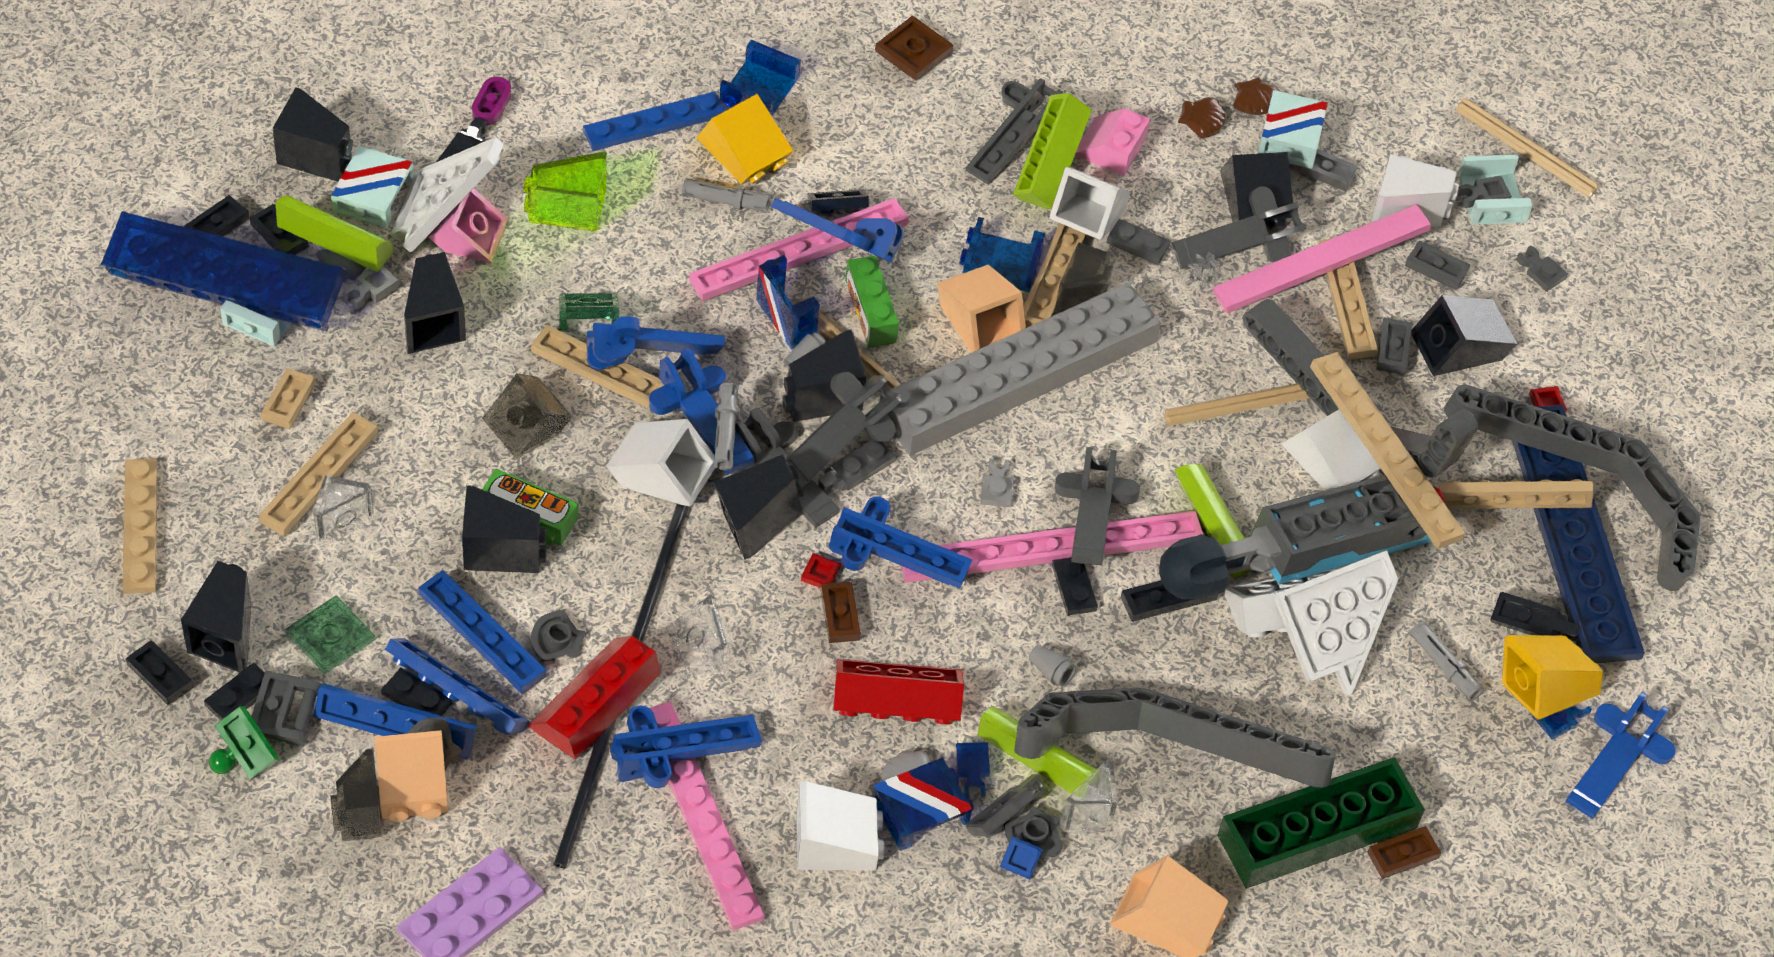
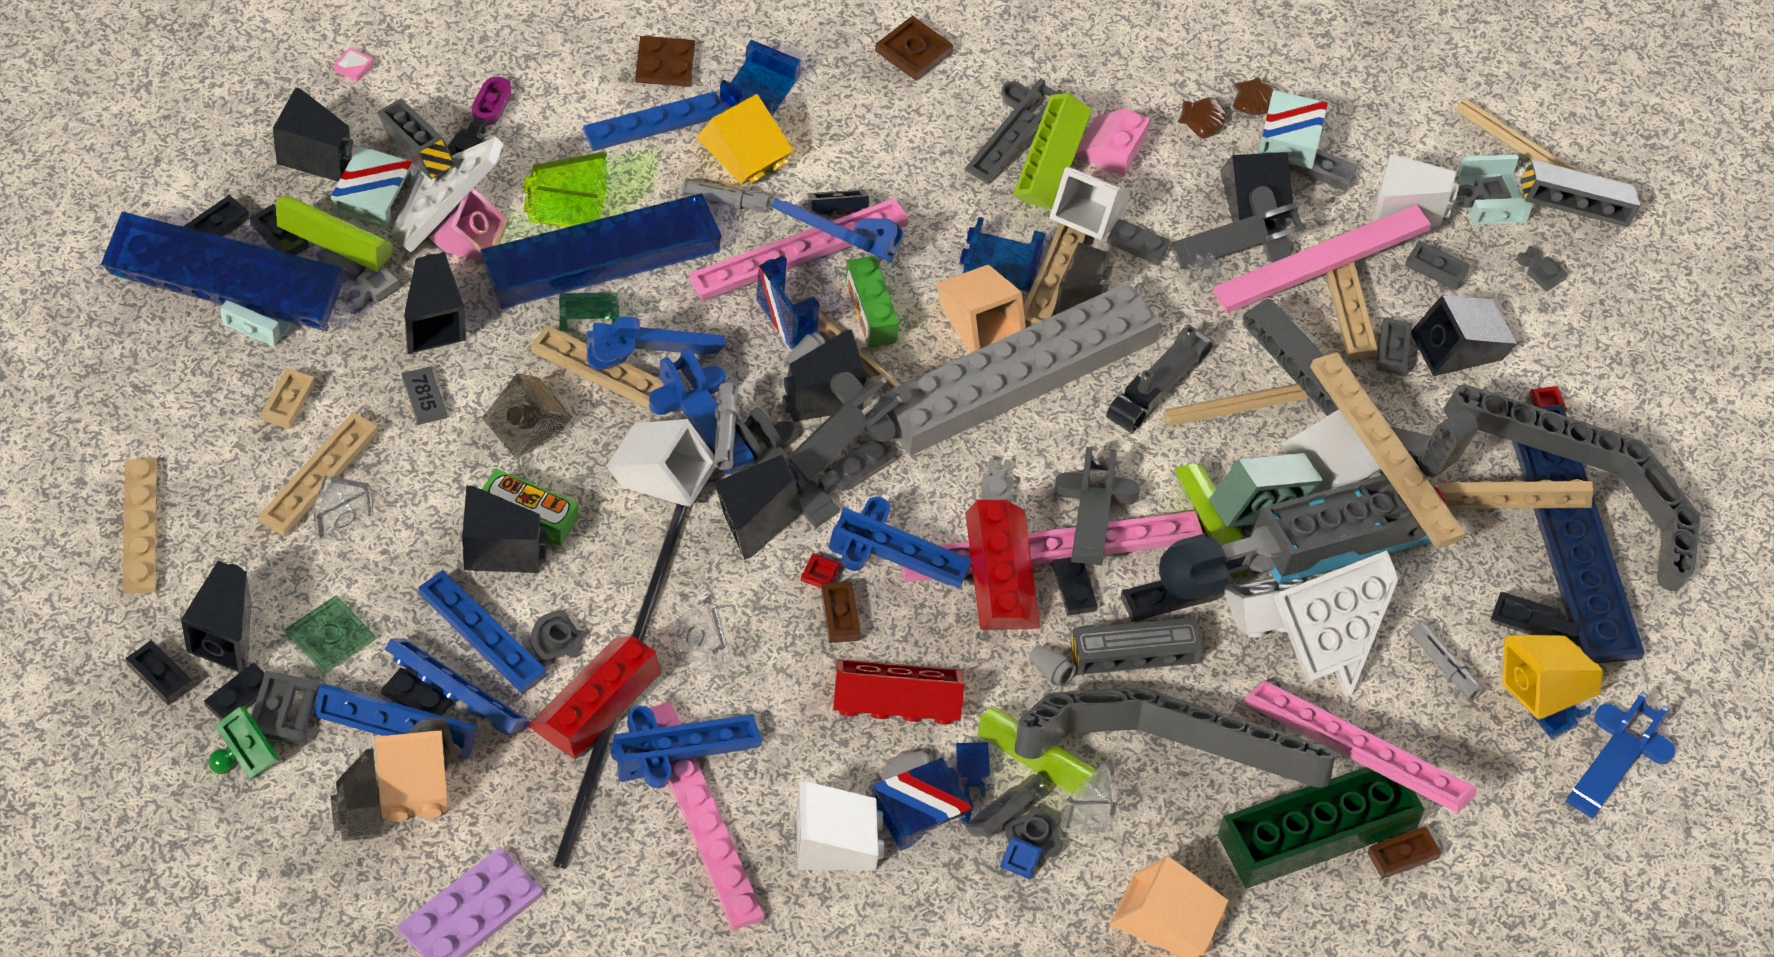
none -> bright pink tile [334,47,373,82]
none -> dark grey brick [377,98,456,180]
none -> dark grey tile [402,366,447,425]
none -> clear blue tile [480,193,722,309]
none -> reddish brown plate [635,36,695,87]
none -> red slope [965,500,1040,630]
none -> dark grey brick [1070,617,1203,675]
none -> dark grey piece [1106,324,1214,434]
none -> sand green brick [1209,453,1323,527]
none -> bright pink tile [1245,680,1477,813]
none -> dark grey brick [1520,159,1640,227]

